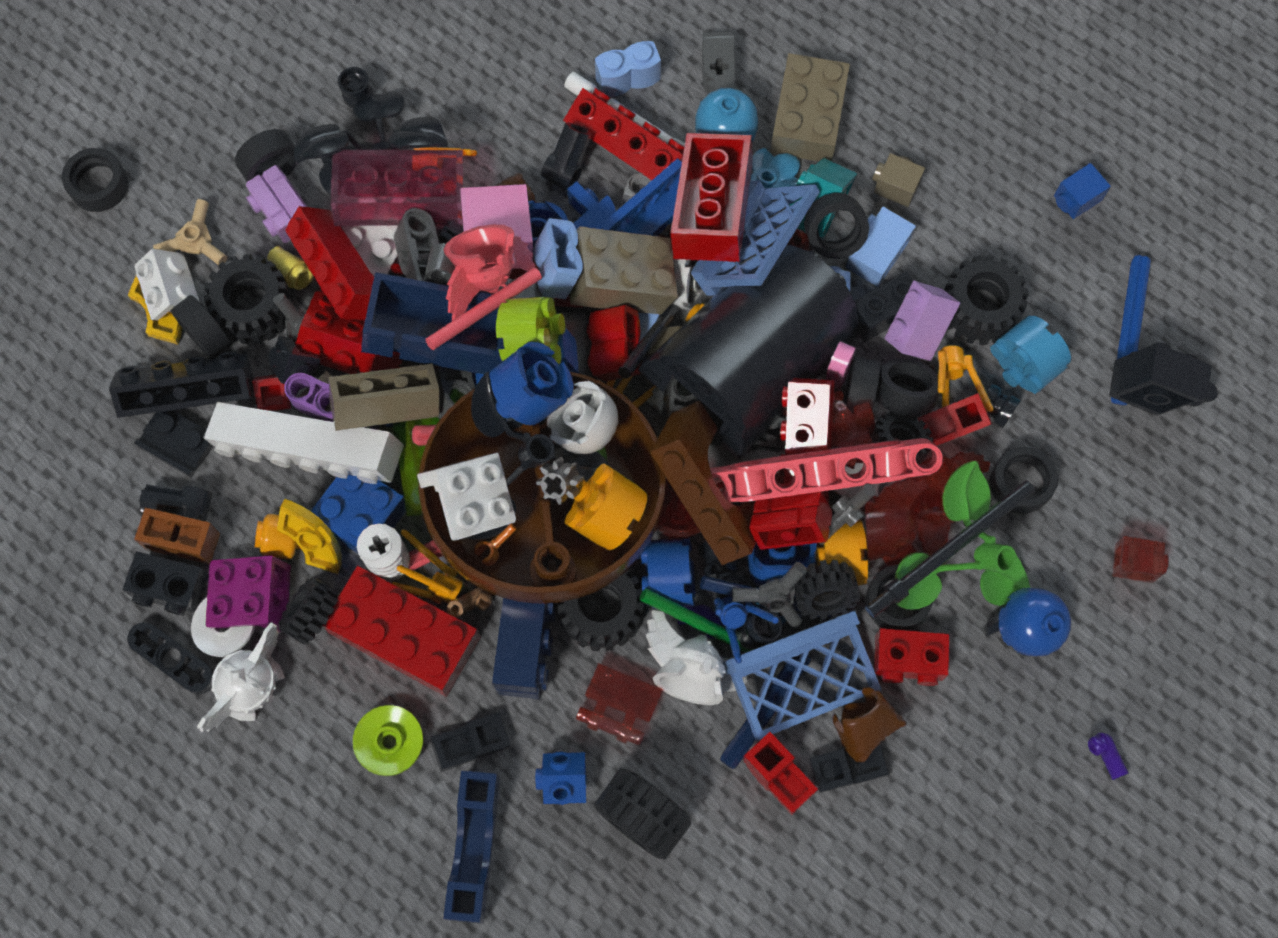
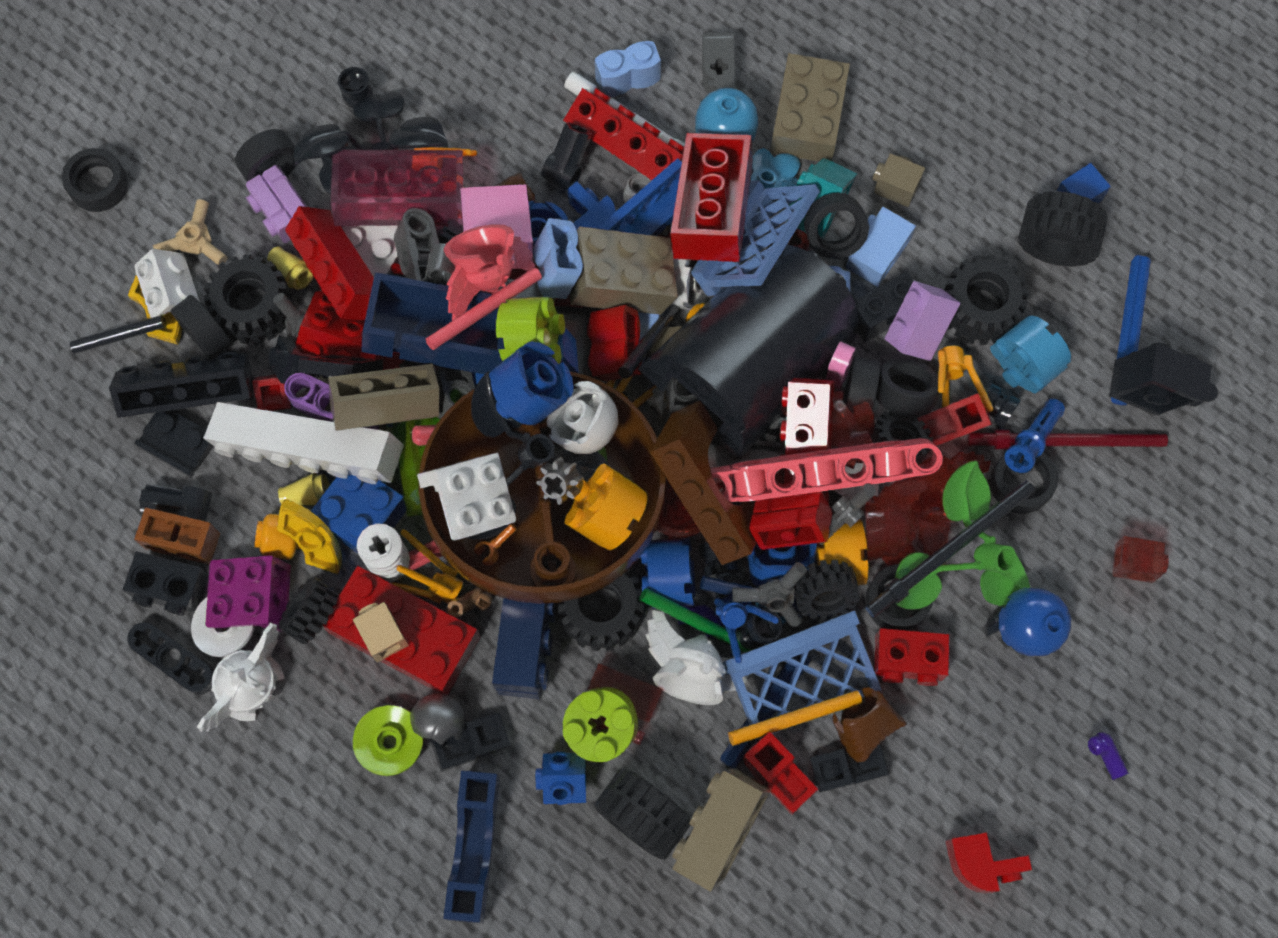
none -> black bar [70,315,167,354]
none -> light yellow cone [278,473,330,505]
none -> black plate [298,354,383,378]
none -> tan brick [353,602,409,663]
none -> flat silver hair [410,693,465,744]
none -> lime brick [563,687,638,762]
none -> dark tan brick [672,768,772,892]
none -> light orange bar [728,690,862,746]
none -> red brick [945,832,1032,893]
none -> dark red bar [967,430,1168,449]
none -> blue pin [1004,399,1065,473]
none -> black tyre [1018,191,1108,267]

